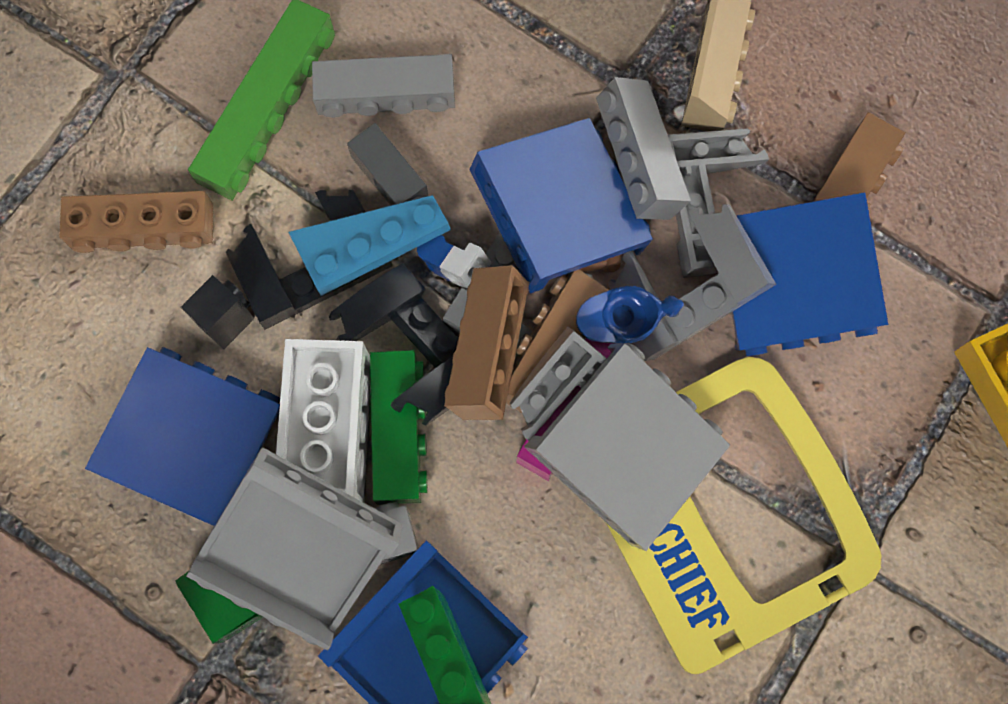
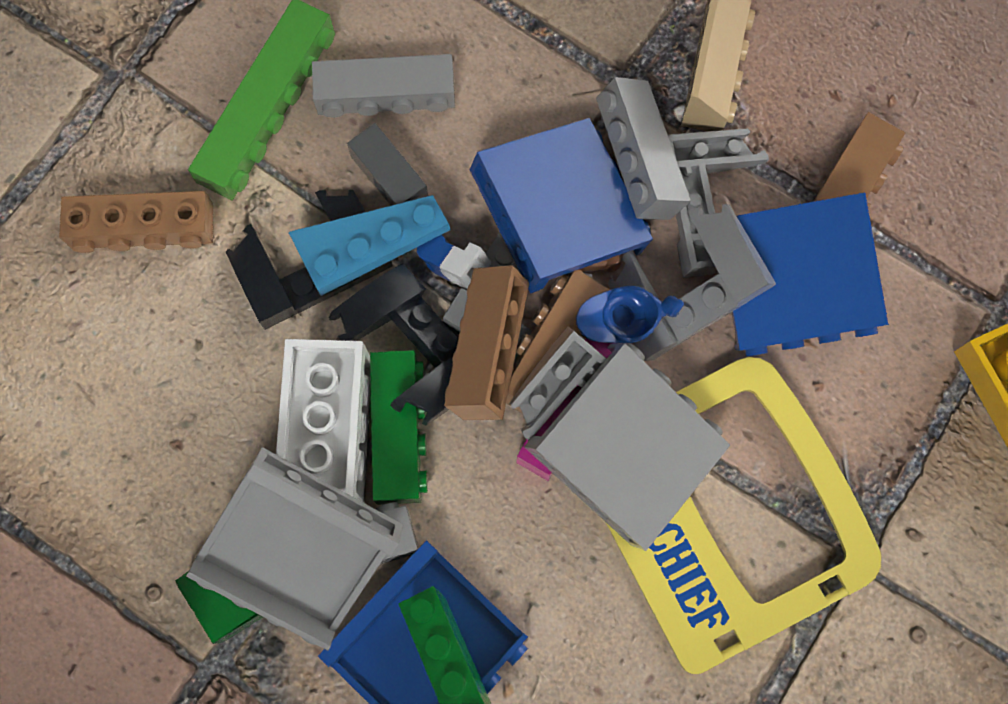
blue panel [85,347,280,526] -> none
black brick [181,275,254,349] -> none

